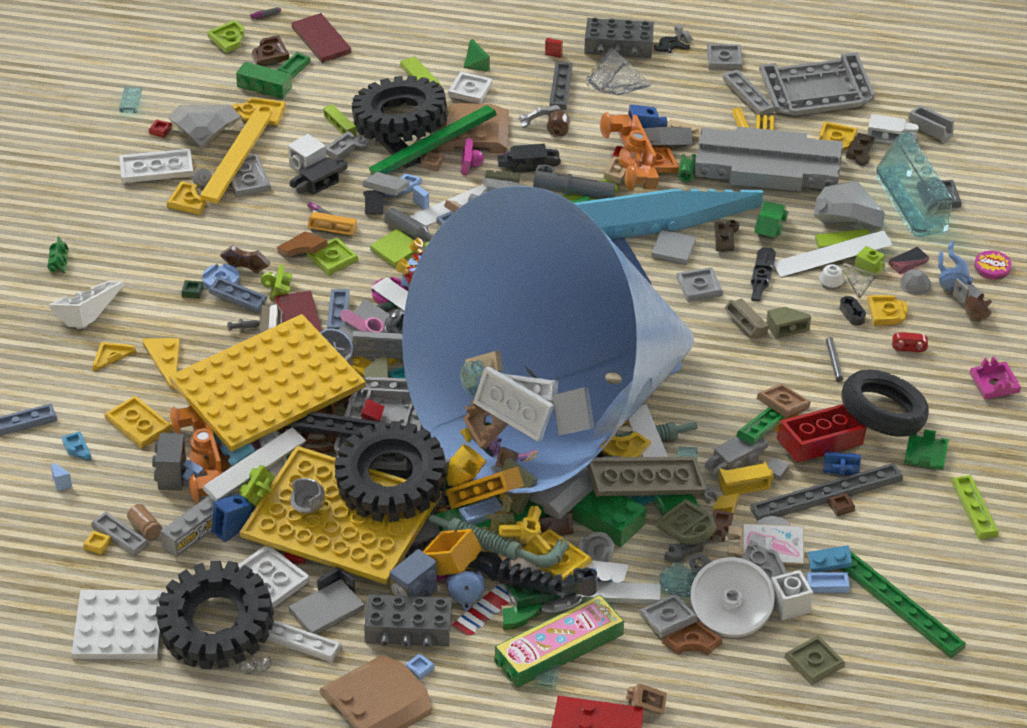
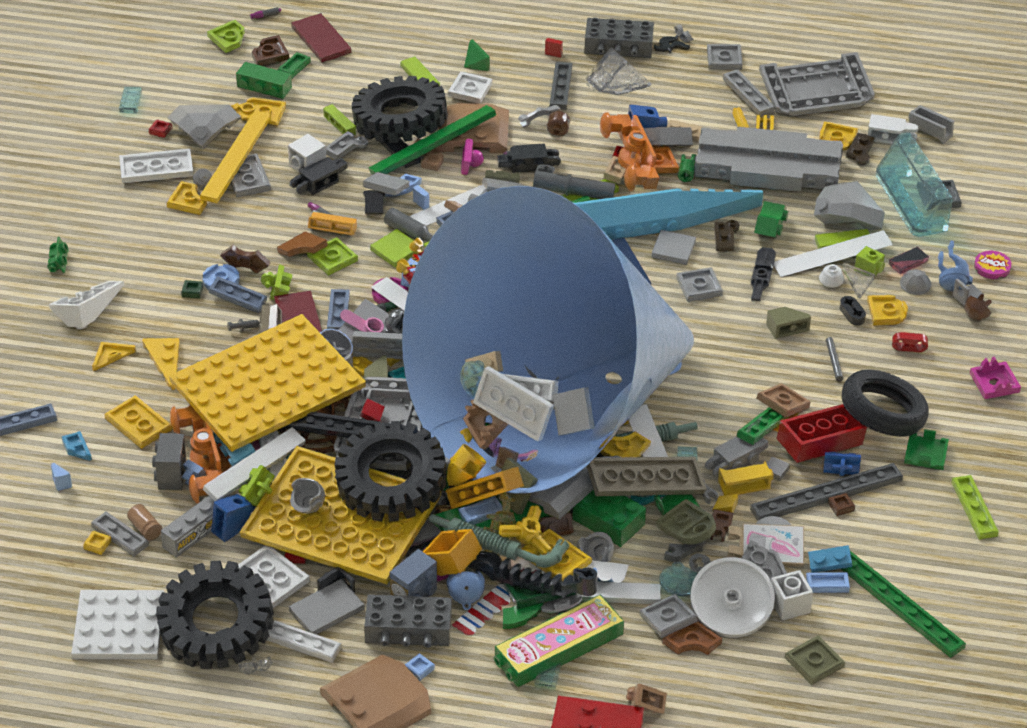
dark tan piece [724,298,769,338] -> none

